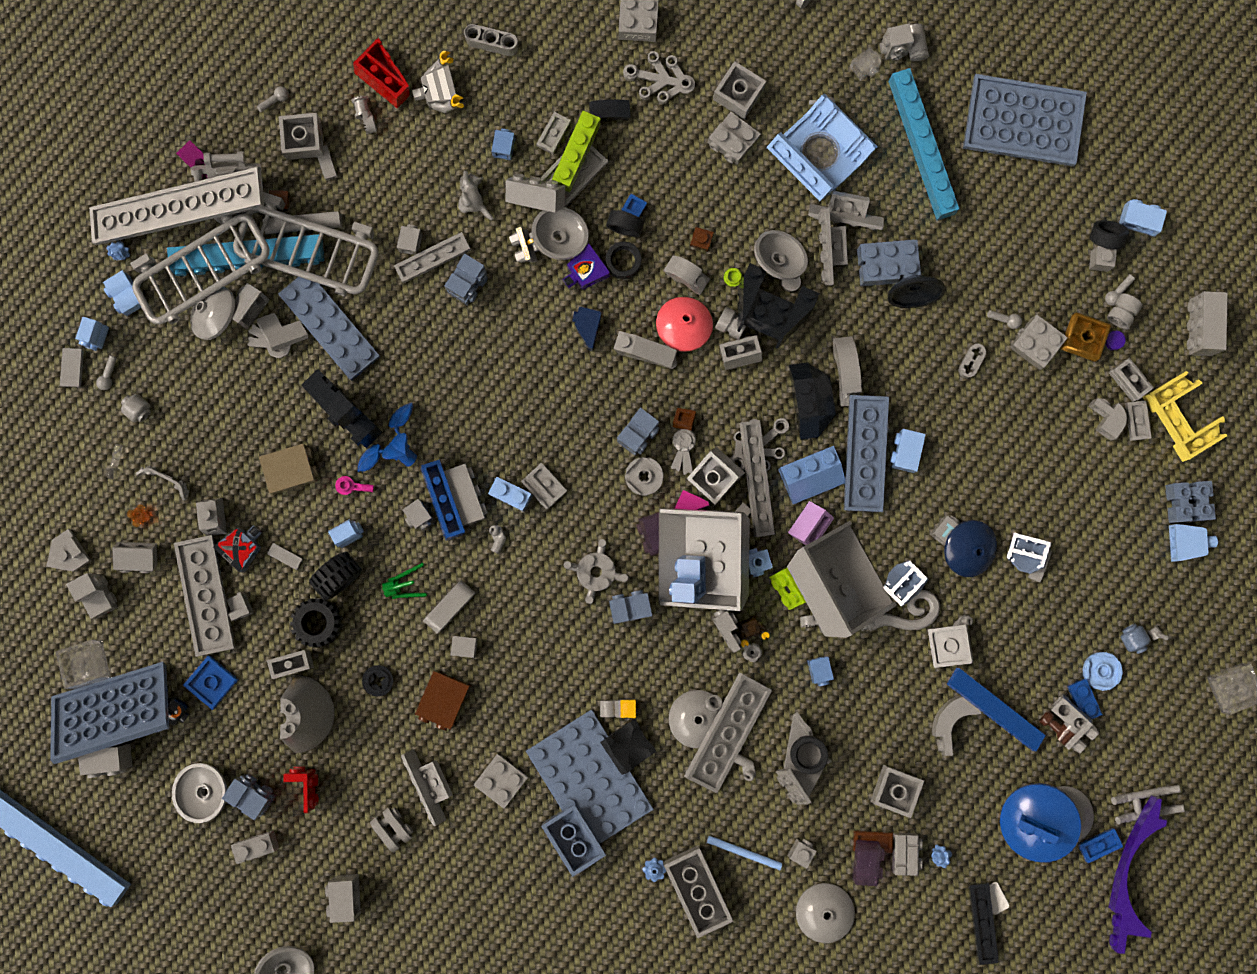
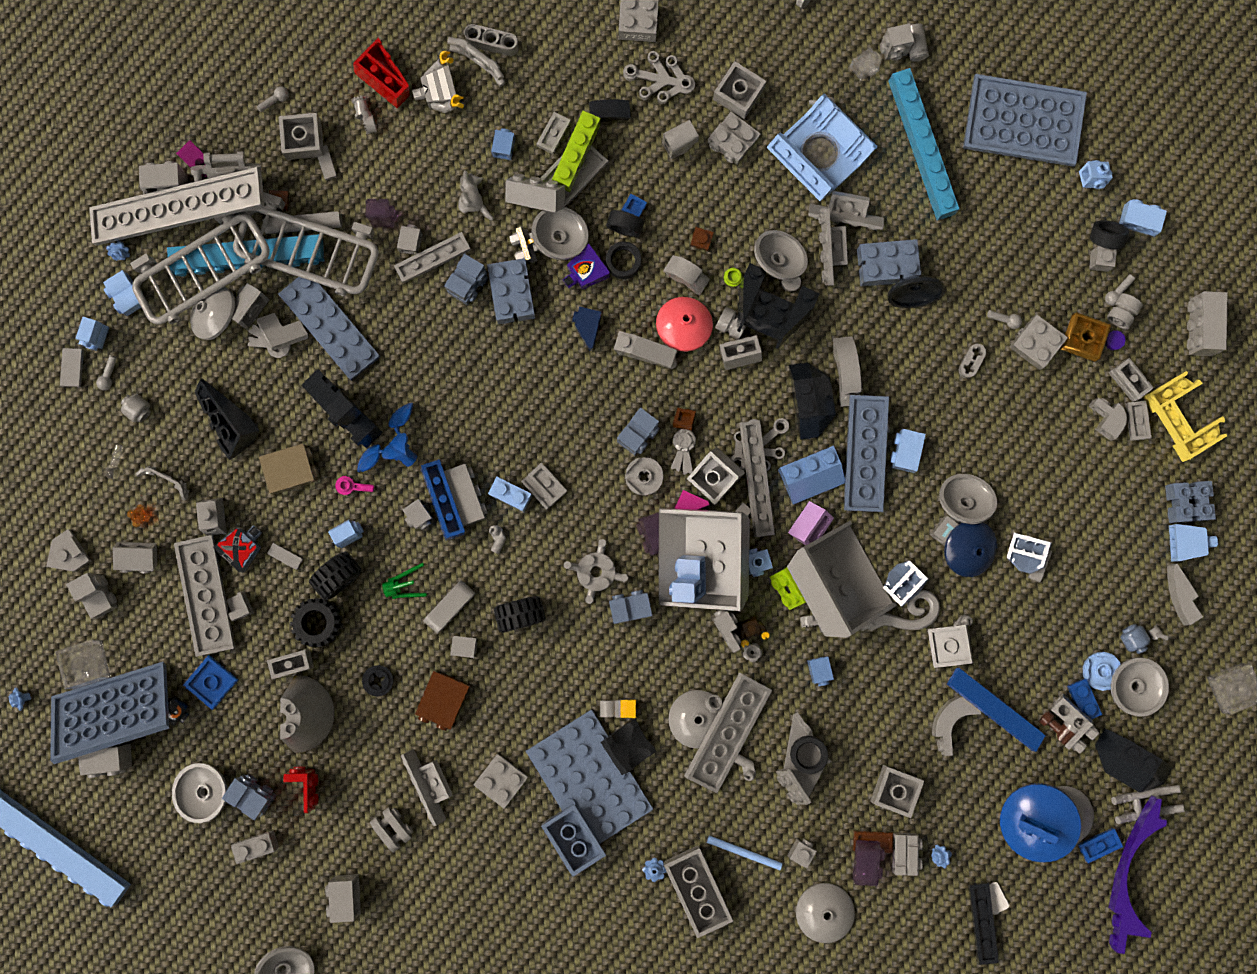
none -> medium blue plant [9,687,31,711]
none -> light grey brick [139,161,189,194]
none -> black wedge [195,379,260,460]
none -> brick [365,199,398,228]
none -> light grey piece [447,36,505,87]
none -> sand blue piece [487,258,535,325]
none -> black tyre [493,596,546,633]
none -> light grey piece [662,120,699,159]
none -> light grey dish [939,474,997,524]
none -> light blue brick [1079,160,1113,189]
none -> black wedge [1095,728,1172,793]
none -> light grey dish [1111,658,1169,717]
none -> light grey slope [1167,564,1203,625]

